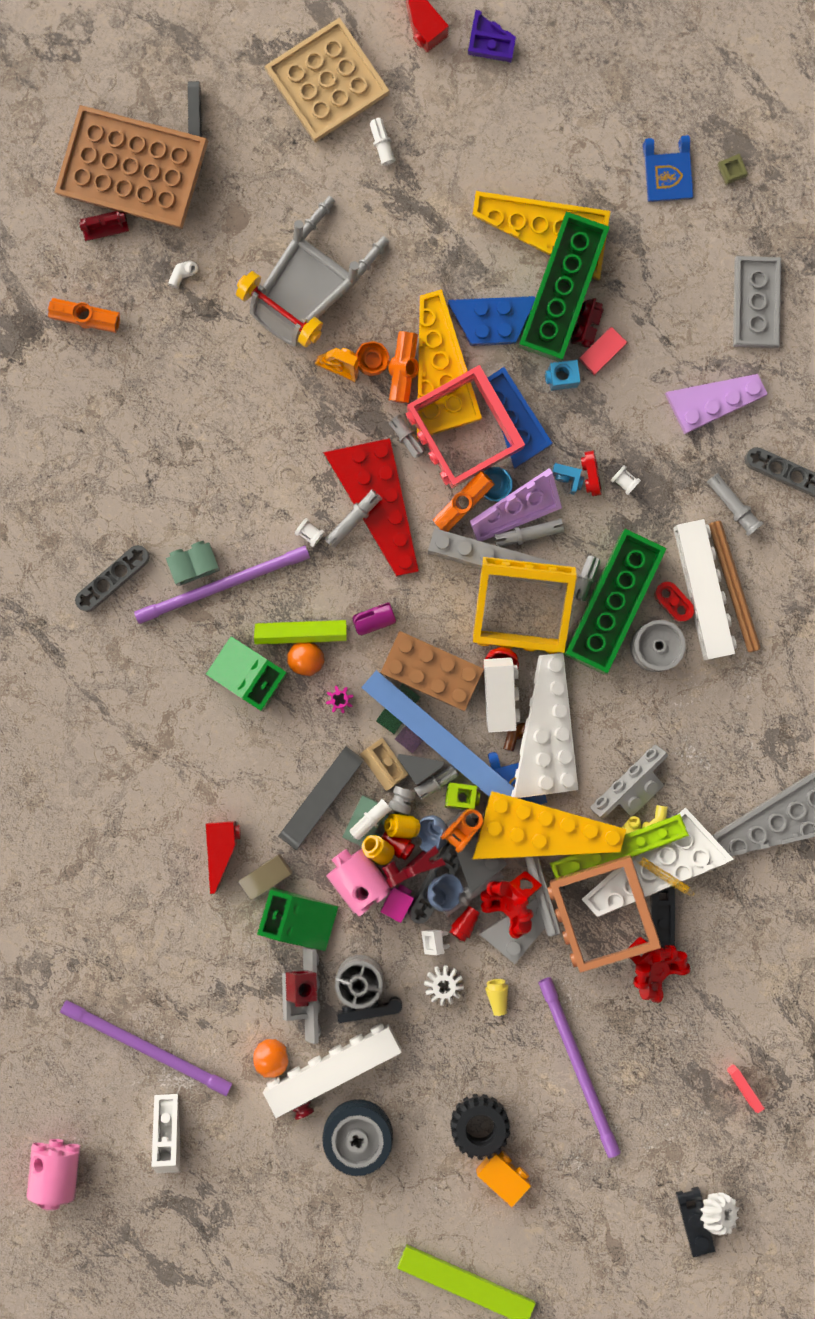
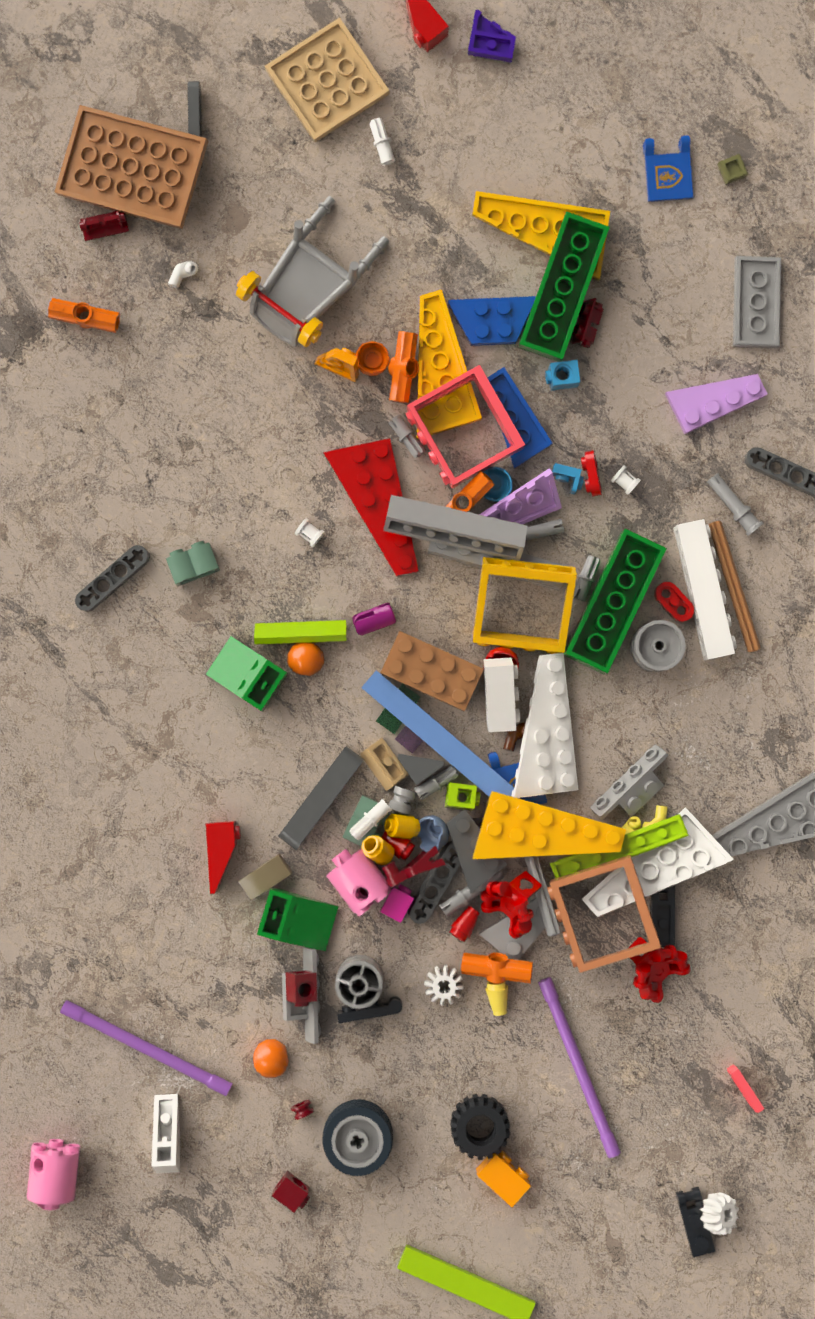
medium lavender piece [134,546,310,624] -> none
white brick [263,1023,401,1118] -> none
light grey pin [325,489,382,548] -> none
dark pink gear [326,686,354,714] -> none
white tile [421,930,450,955] -> none
sand blue hair [427,874,464,912] -> none
orange piece [440,809,483,853] -> none
coral tile [579,327,627,376] -> none
yellow piece [634,855,694,896] -> none
none -> dark red brick [272,1170,310,1213]
none -> light grey brick [383,495,528,561]
none -> orange piece [461,953,533,984]

